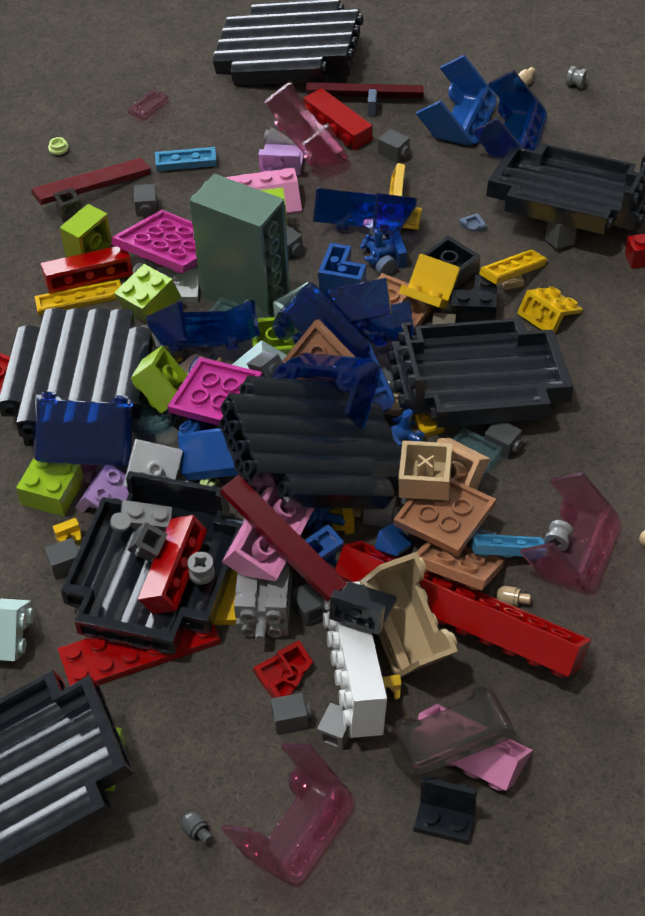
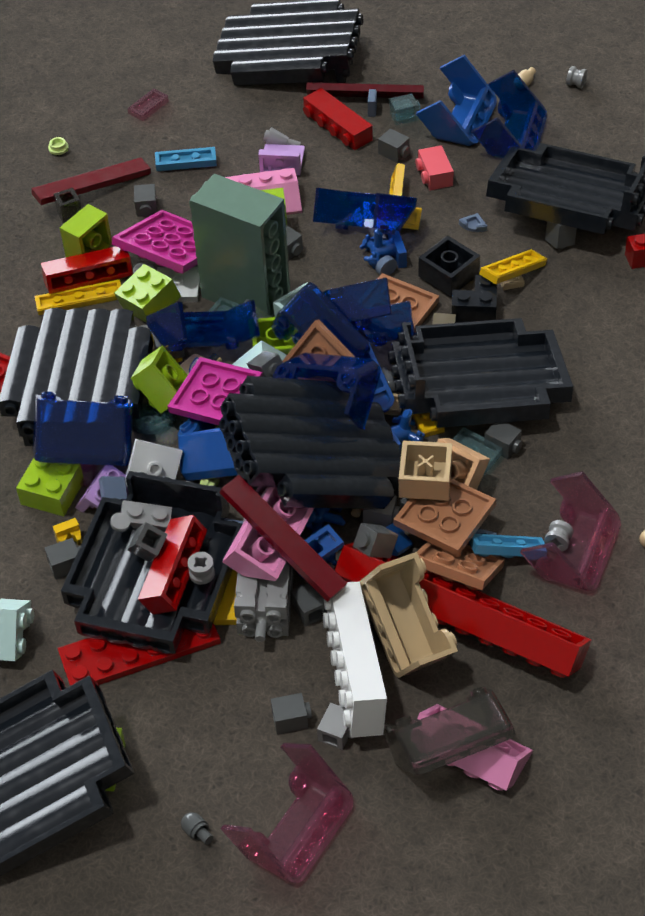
red slope [252,640,313,698] -> none
clear pink windscreen [264,81,349,167] -> none
blue brick [318,243,367,298] -> none
yellow tile [329,508,355,535] -> none
black bracket [329,582,397,635] -> none
yellow tile [382,674,402,700] -> none
yellow bracket [399,254,460,310] -> none
black bracket [413,777,478,845] -> none
tan cylinder [496,586,532,607] -> none
yellow bracket [517,287,583,334] -> none
none -> sand blue tile [99,476,127,501]
none -> dark grey brick [353,523,398,558]
none -> clear light blue brick [390,94,421,125]
none -> coral brick [415,145,454,191]

